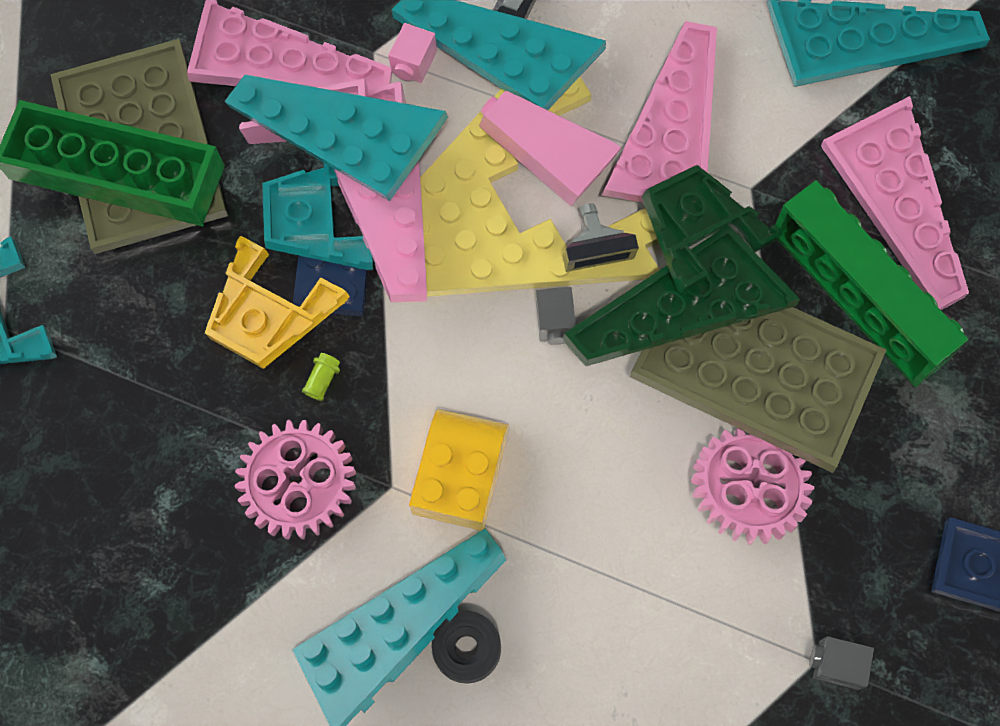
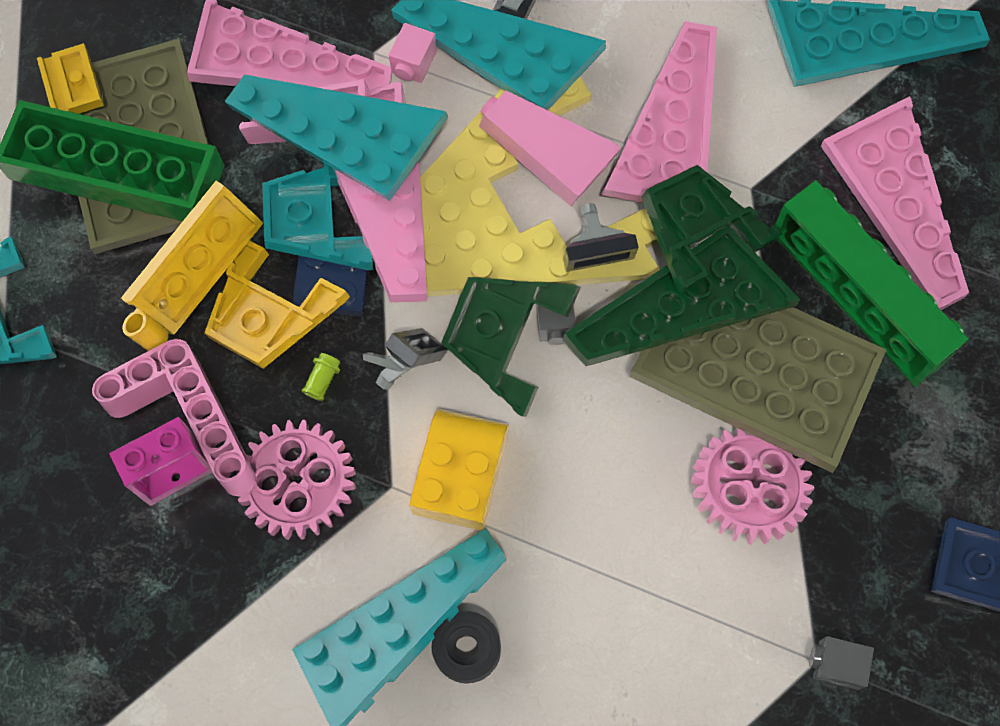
none -> yellow plate [37,43,104,114]
none -> bright pink beam [92,339,256,496]
none -> dark pink window [109,417,212,506]
none -> yellow hinge [121,181,263,351]
none -> black piece [363,328,448,390]
none -> dark green wing [441,277,581,417]

